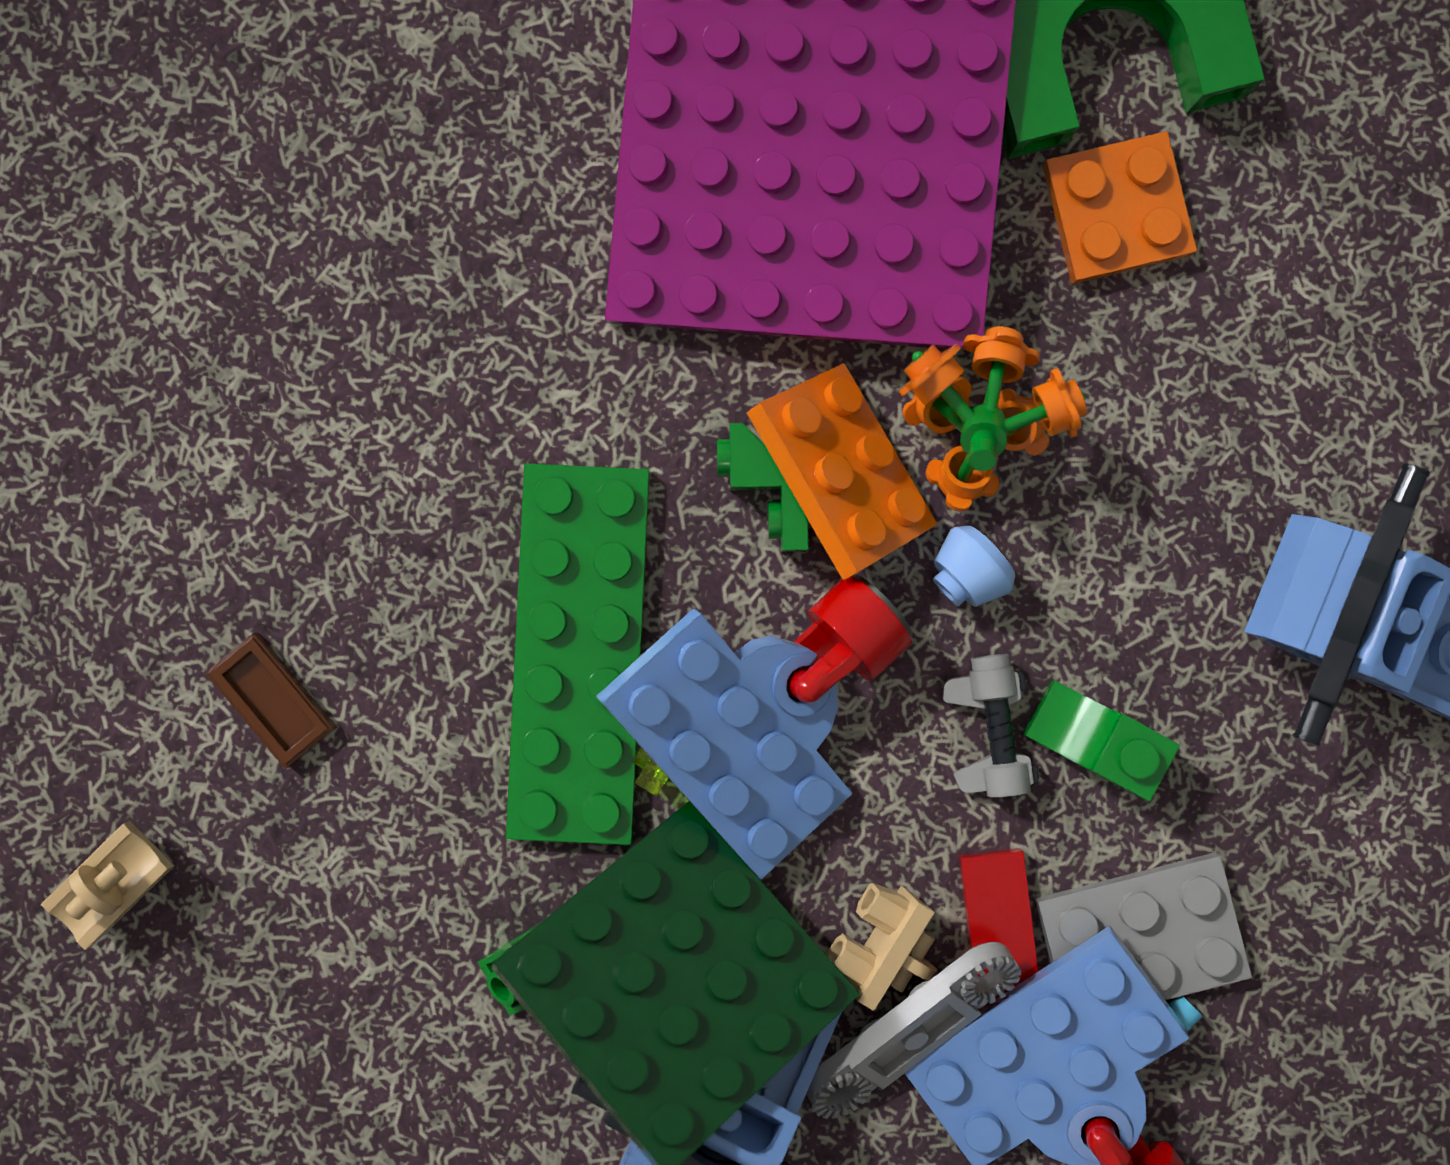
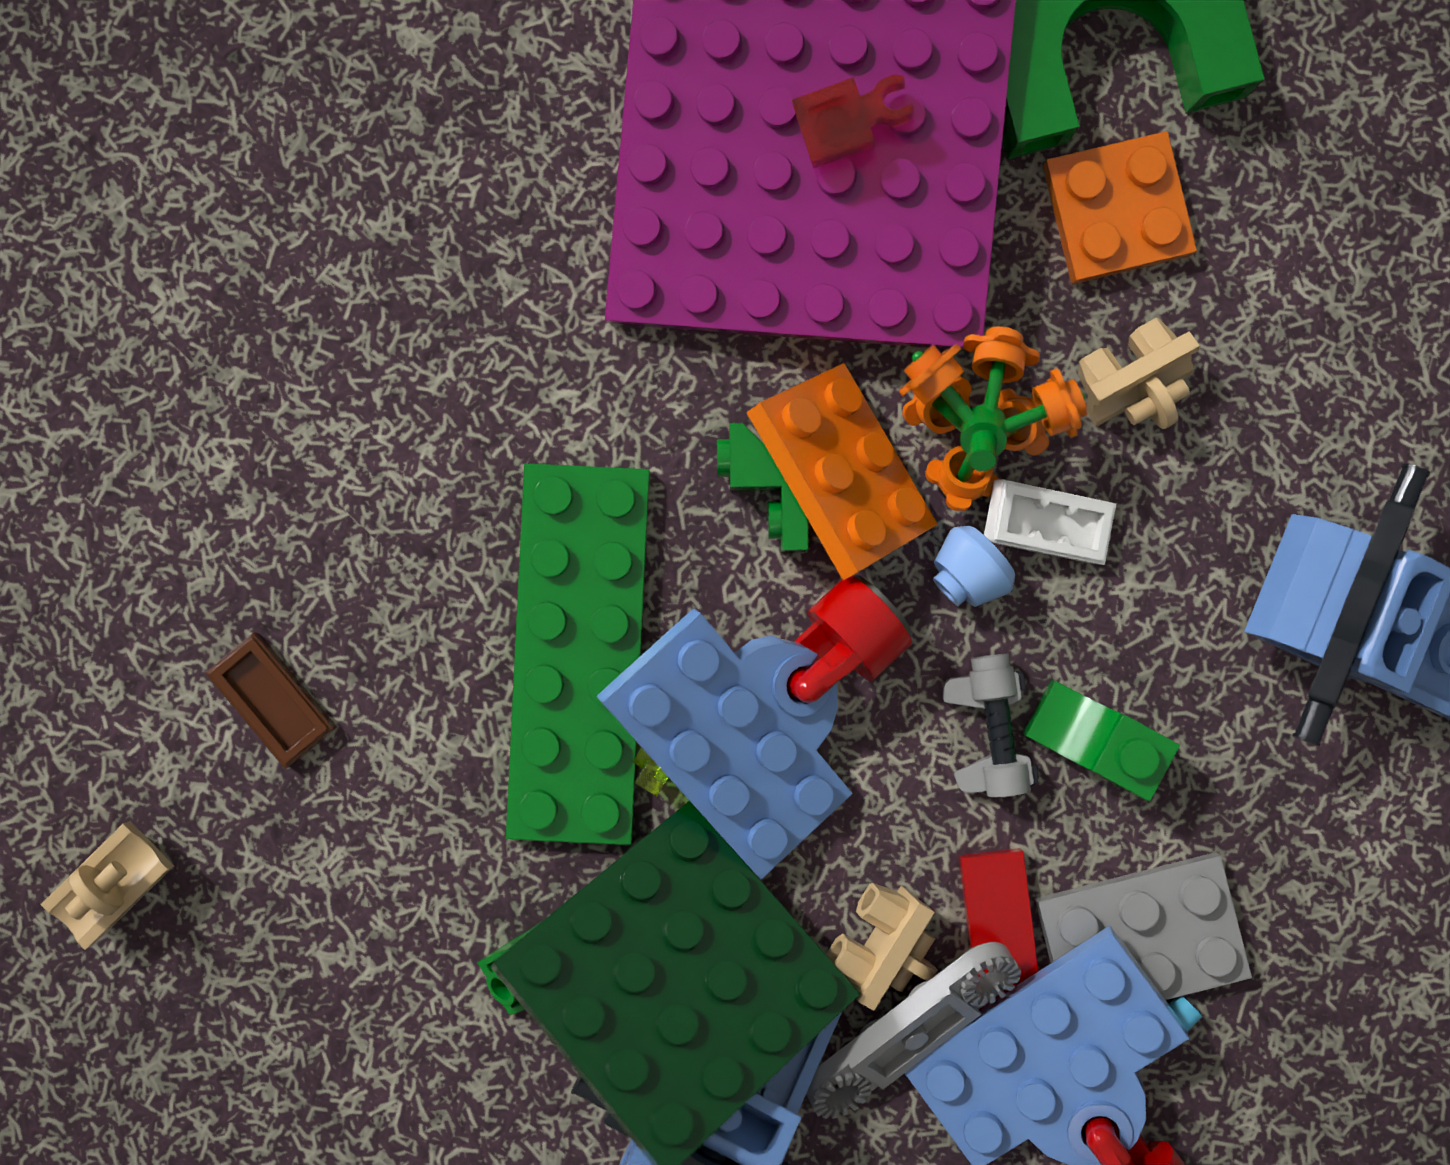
none -> clear red plate [791,75,914,168]
none -> white plate [984,479,1116,565]
none -> tan hips [1078,318,1200,429]

